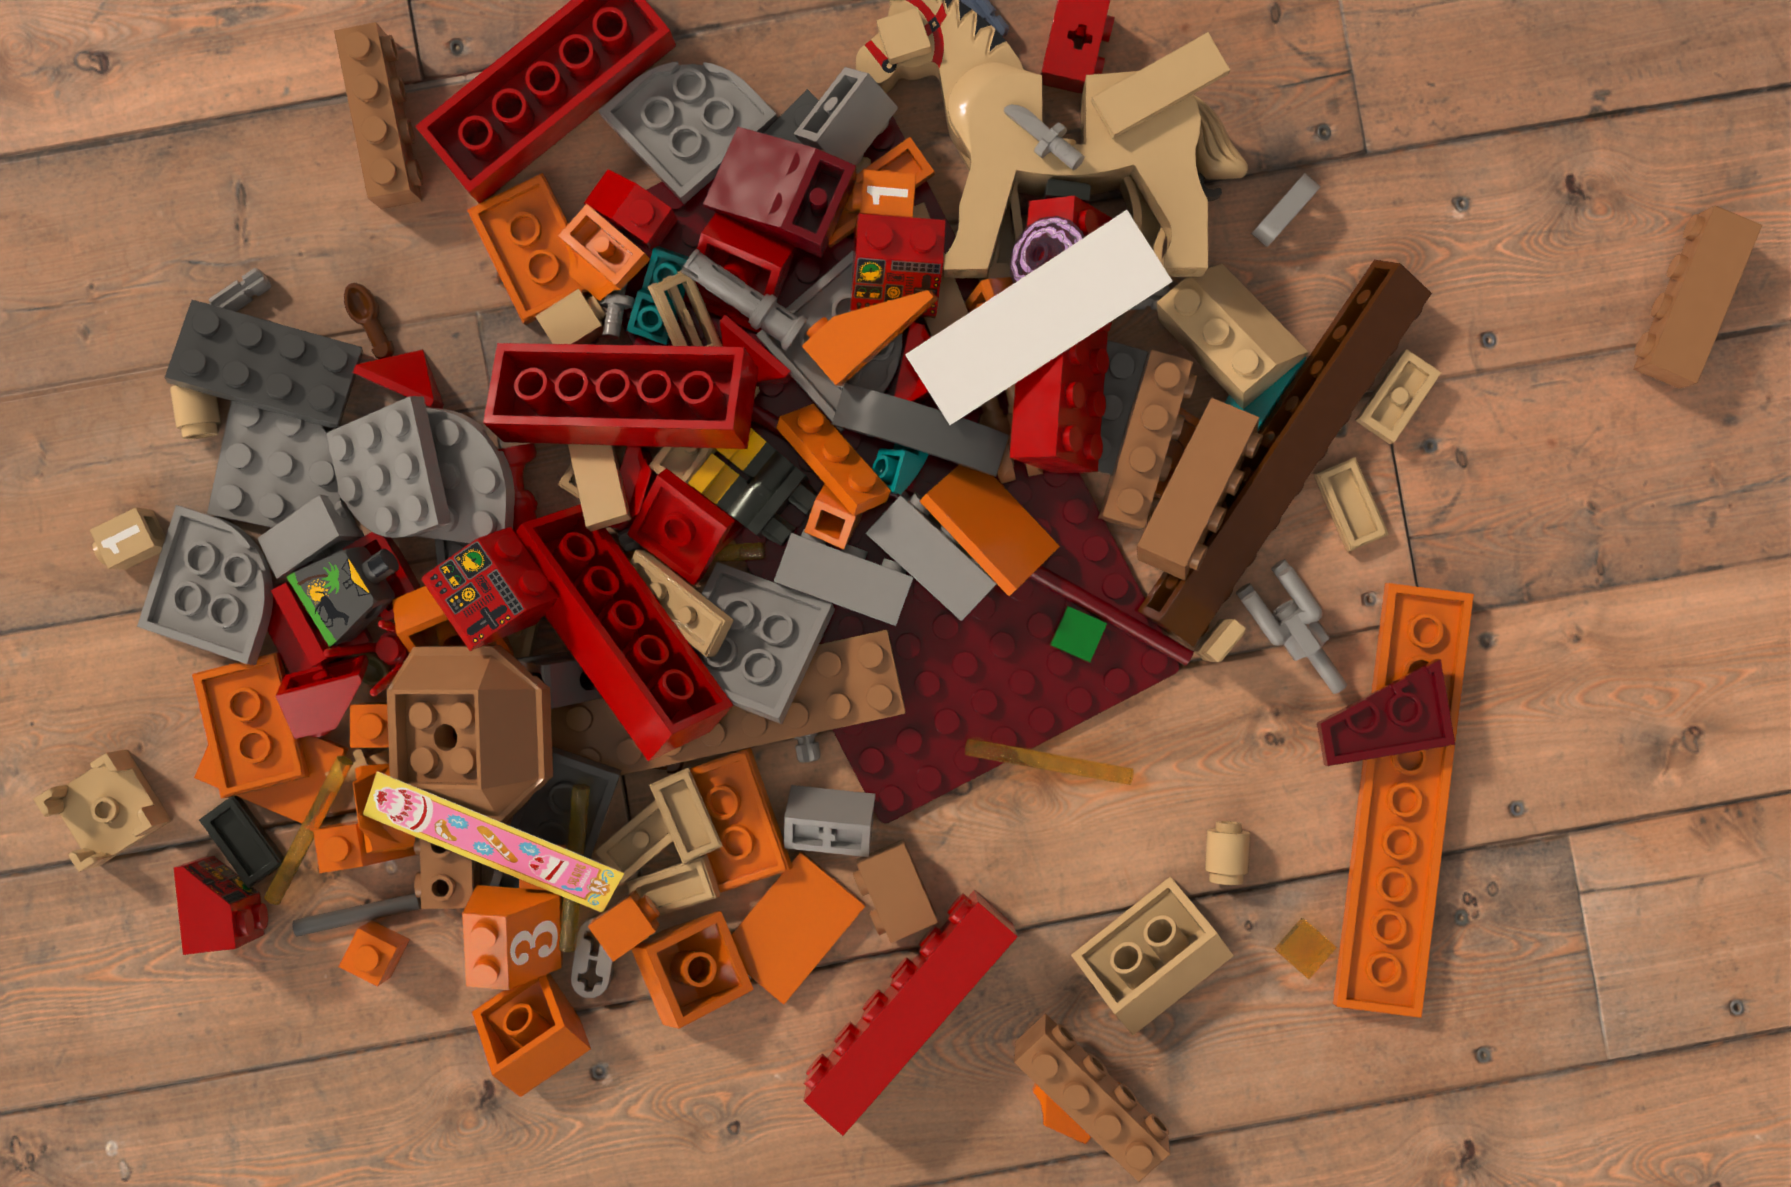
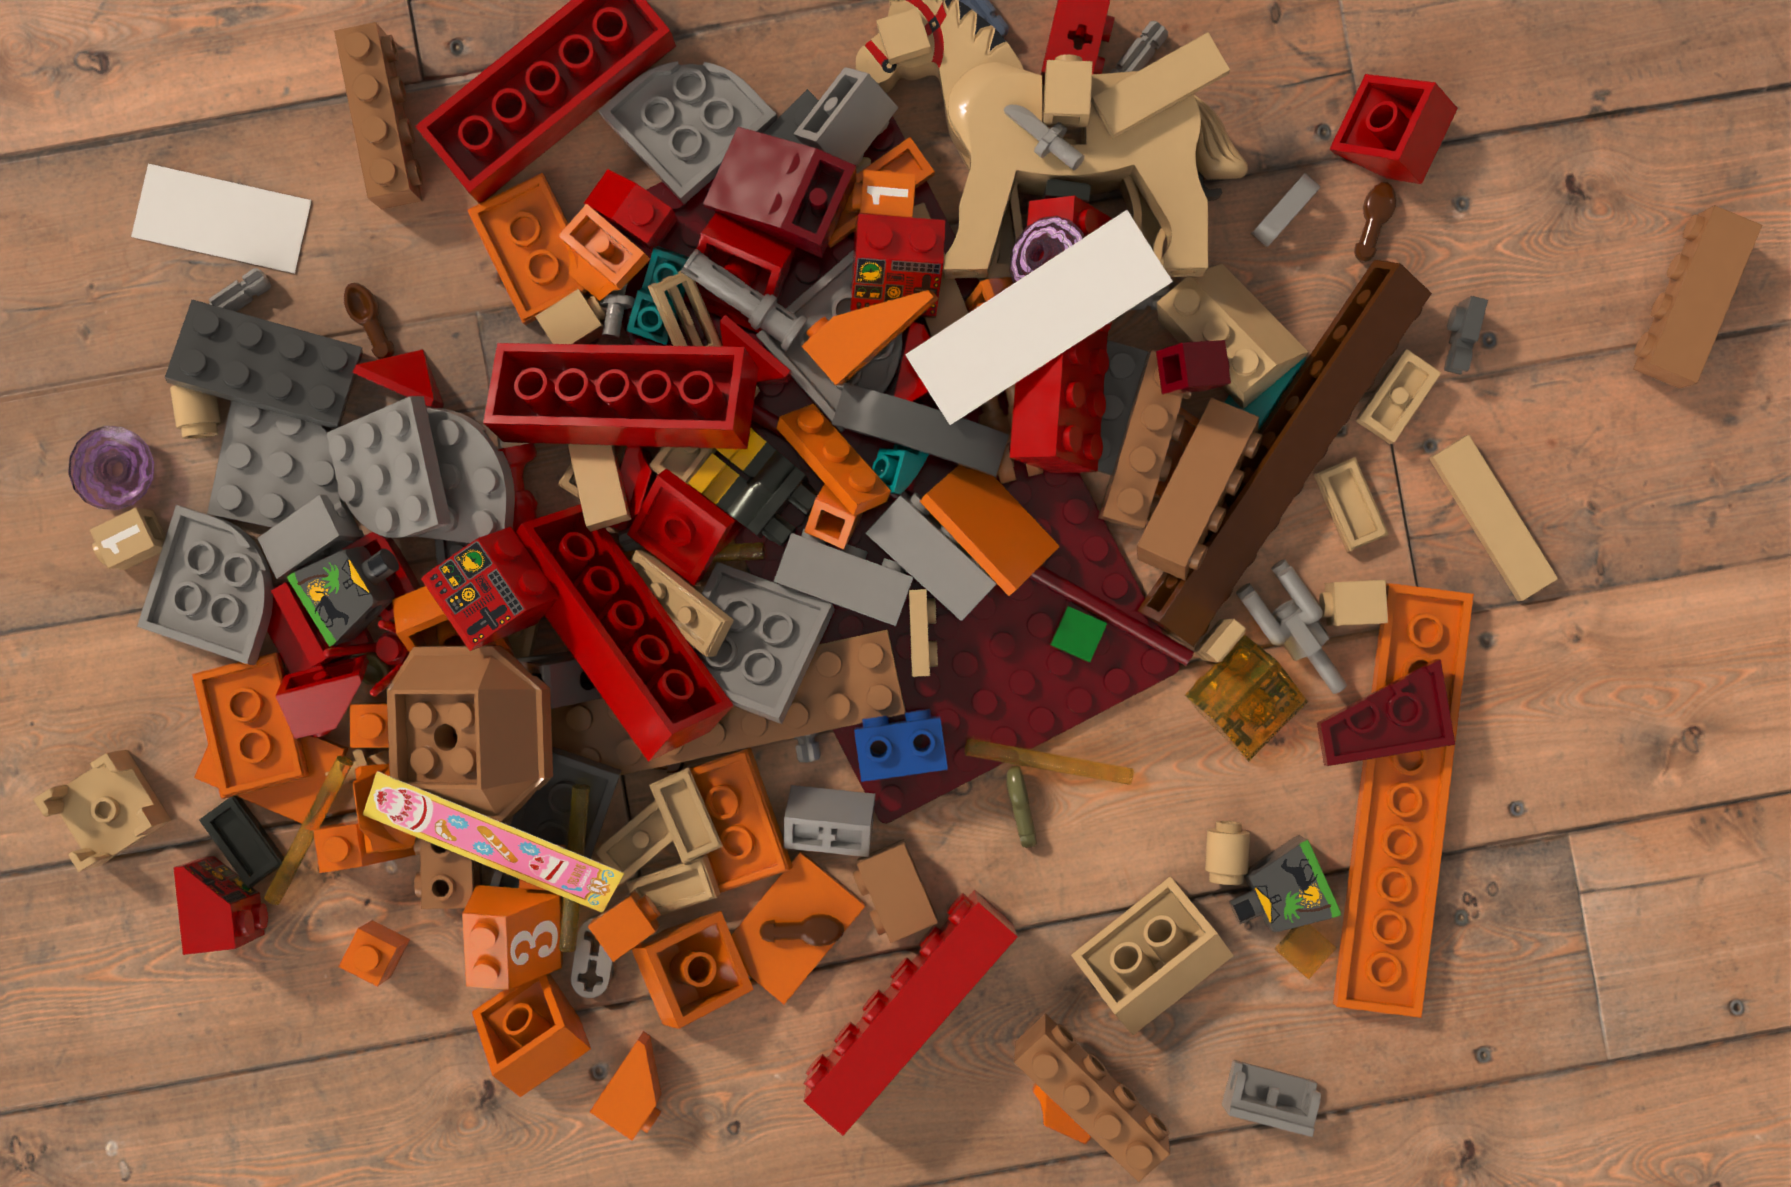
dark grey bar [292,893,421,937] -> none
none -> clear purple dish [68,426,155,510]
none -> white sticker [131,164,312,274]
none -> orange slope [590,1031,662,1141]
none -> reddish brown piece [759,914,844,946]
none -> blue brick [854,709,948,782]
none -> tan plate [909,589,938,677]
none -> olive piece [1006,766,1037,848]
none -> tan brick [1043,55,1093,127]
none -> light grey axle [1110,21,1168,73]
none -> dark red brick [1156,340,1231,395]
none -> clear yellow slope [1185,635,1308,762]
none -> light grey hinge [1222,1060,1321,1137]
none -> dark grey torso [1229,835,1342,932]
none -> tan brick [1319,580,1388,626]
none -> red slope [1330,74,1458,185]
none -> reddish brown piece [1354,182,1396,262]
none -> tan tile [1429,435,1558,601]
none -> dark grey plate [1444,296,1488,375]

